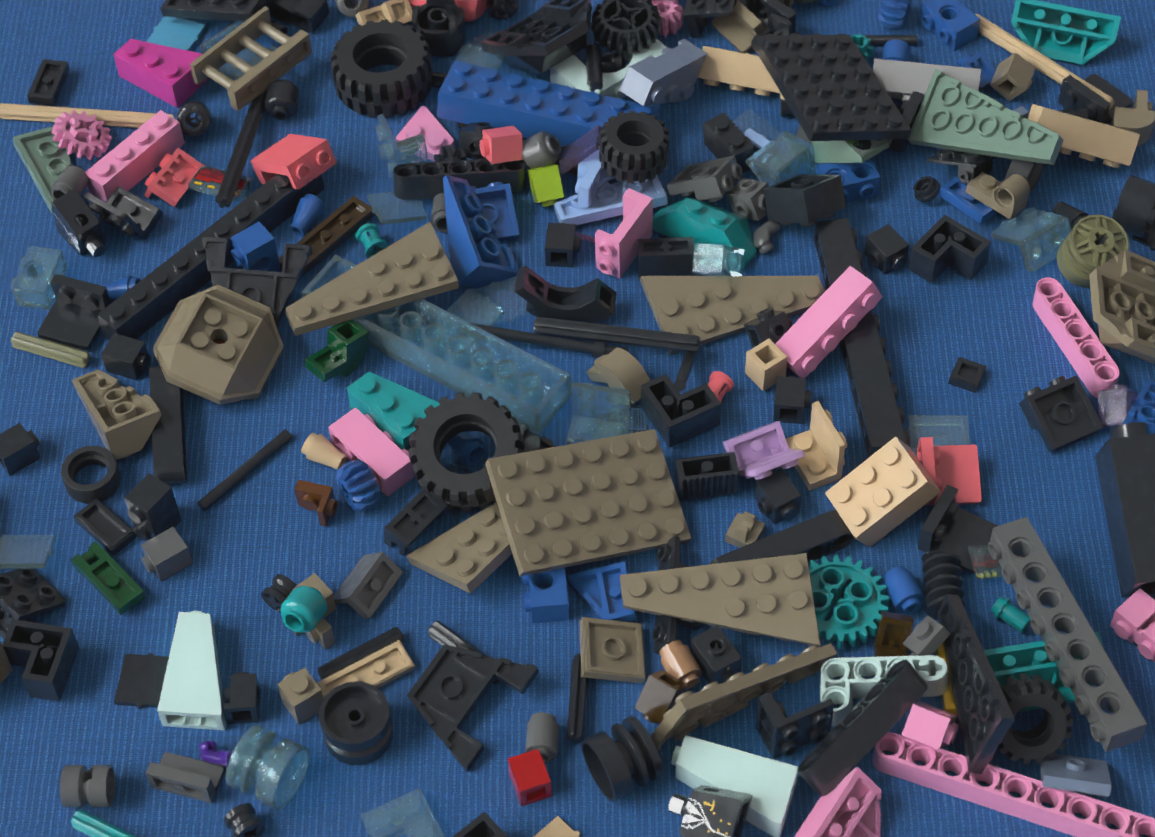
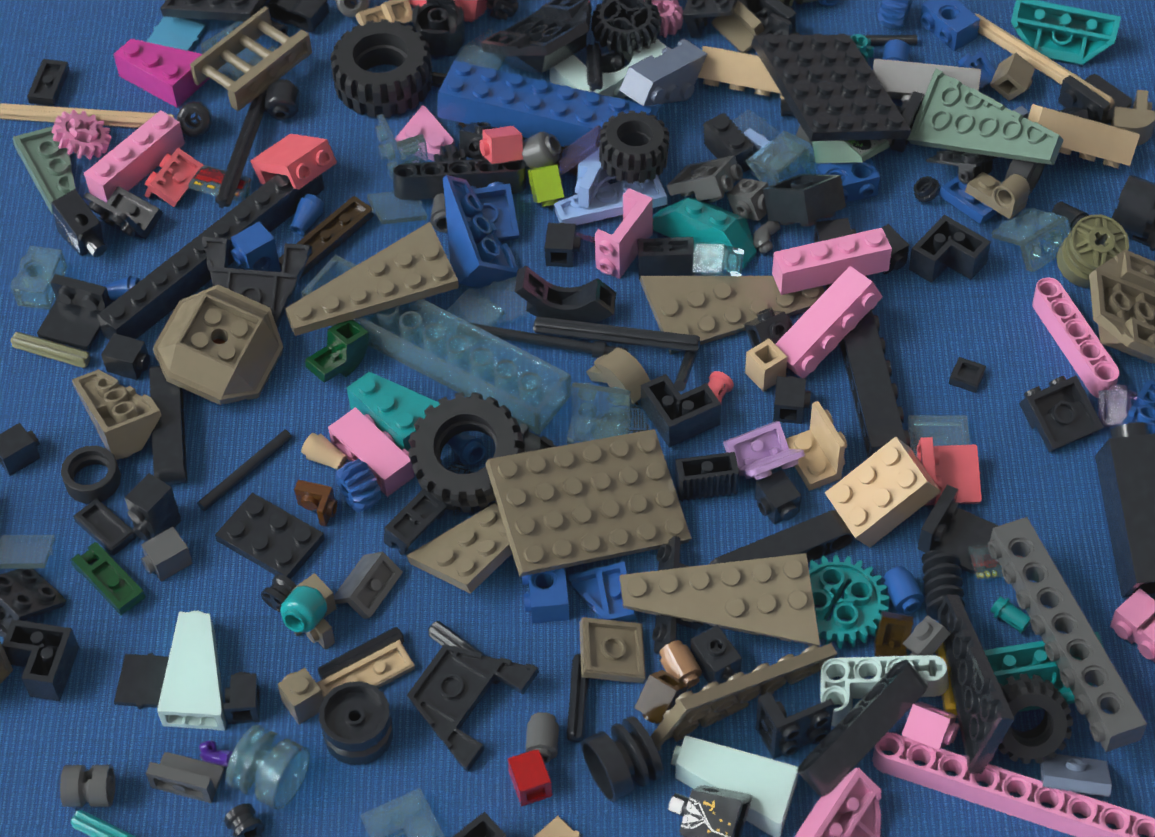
dark grey brick [51,166,89,200] -> none
teal bush [355,223,389,258] -> none
dark tan tile [725,511,765,548] -> none
none -> black plate [215,492,325,579]
none -> bright pink brick [772,228,892,295]

